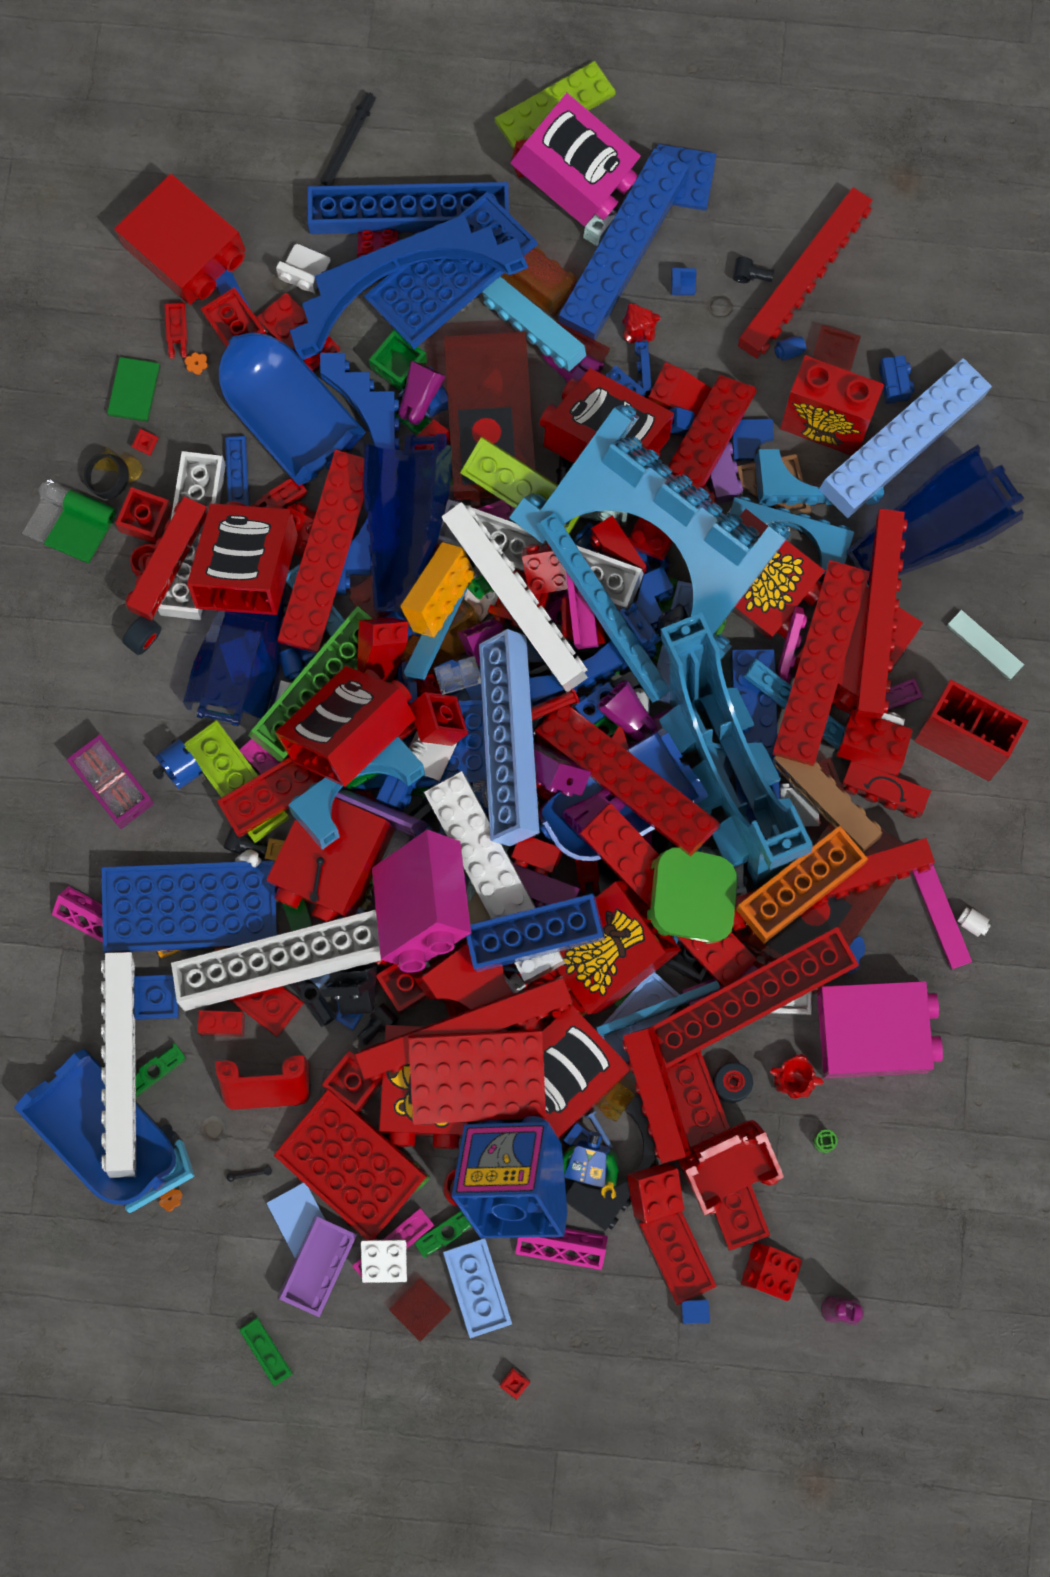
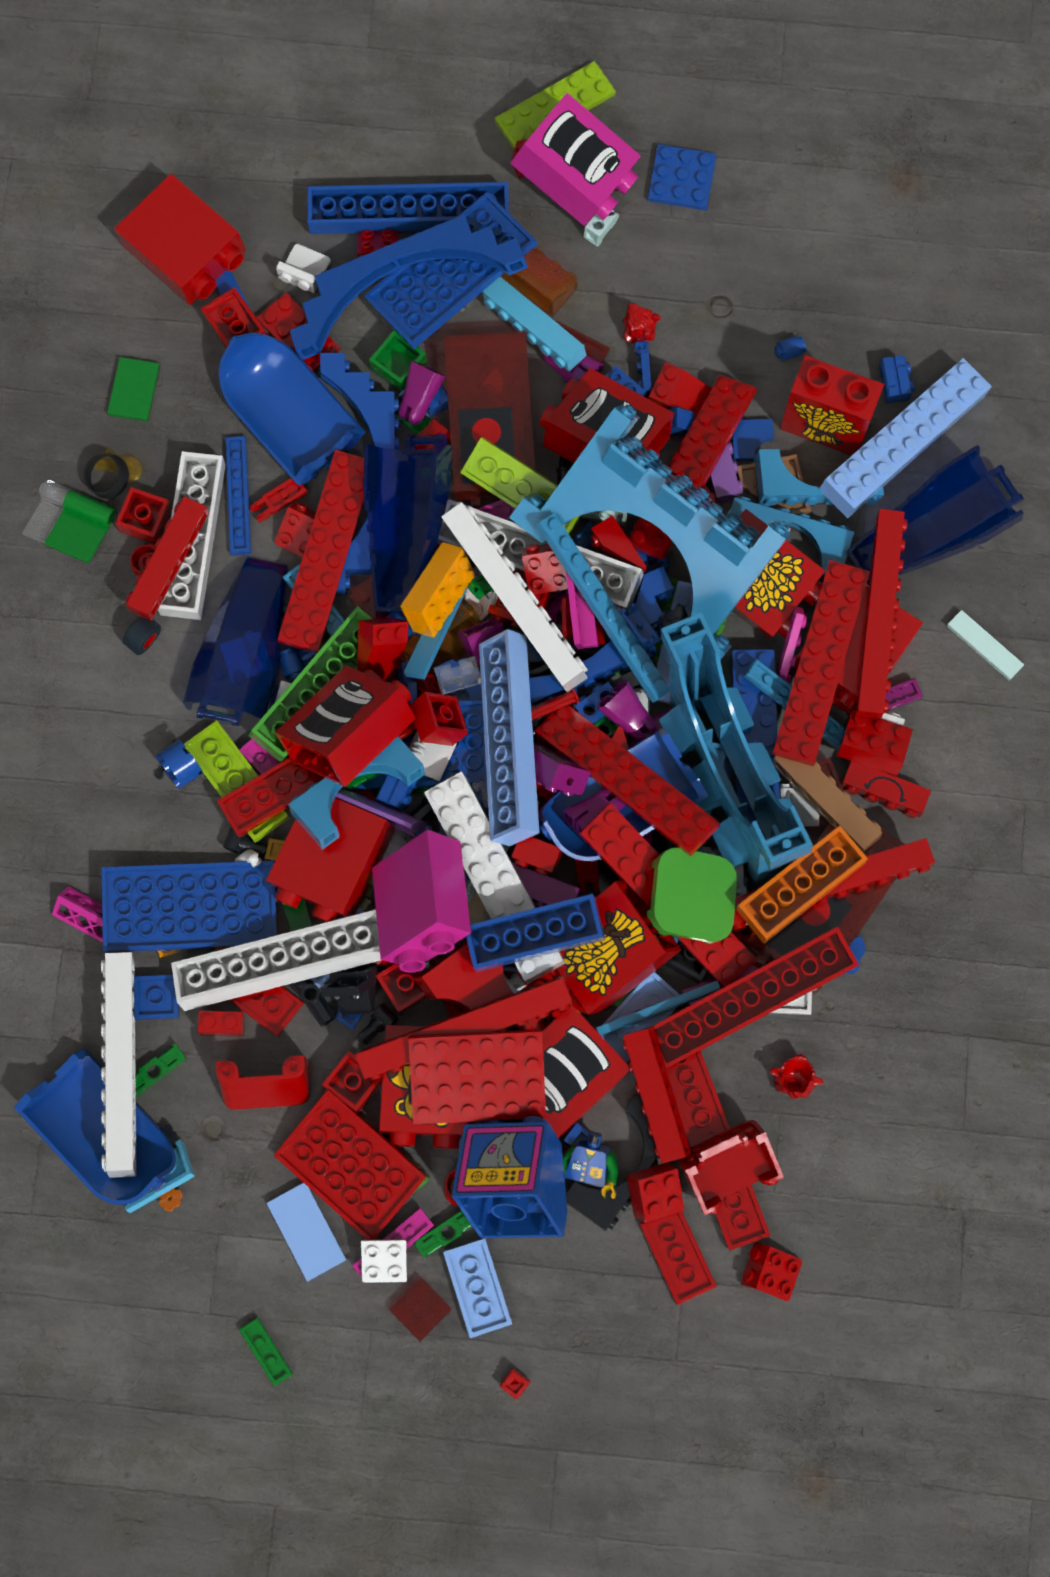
clear brick [66,734,154,830] -> none
red tile [131,429,159,456] -> none
red hinge [165,302,188,359] -> none
orange plant [185,352,208,375] -> none
red brick [187,501,298,615] -> none
black hinge [227,1167,272,1182] -> none
medium lavender slope [277,1216,357,1317] -> none
black hinge [310,857,325,902] -> none
black axle [320,92,376,186] -> none
dark pink fence [515,1228,608,1270] -> none
blue brick [559,148,690,342] -> none
medium blue pin [585,1111,613,1148] -> none
clear yellow bracket [599,1083,635,1122] -> none
blue panel [671,268,697,295] -> none
blue panel [682,1300,710,1324] -> none
black wheel [713,1062,753,1103] -> none
black pin [733,257,774,283] -> none
red brick [738,187,873,359] -> none
clear red plate [812,325,861,371] -> none
bright green wheel [813,1130,838,1153] -> none
dark pink brick [817,982,943,1079] -> none
magenta piece [821,1296,864,1325] -> none
dark pink tile [912,865,972,970] -> none
red brick [914,680,1029,782] -> none
white brick [957,907,991,937] -> none

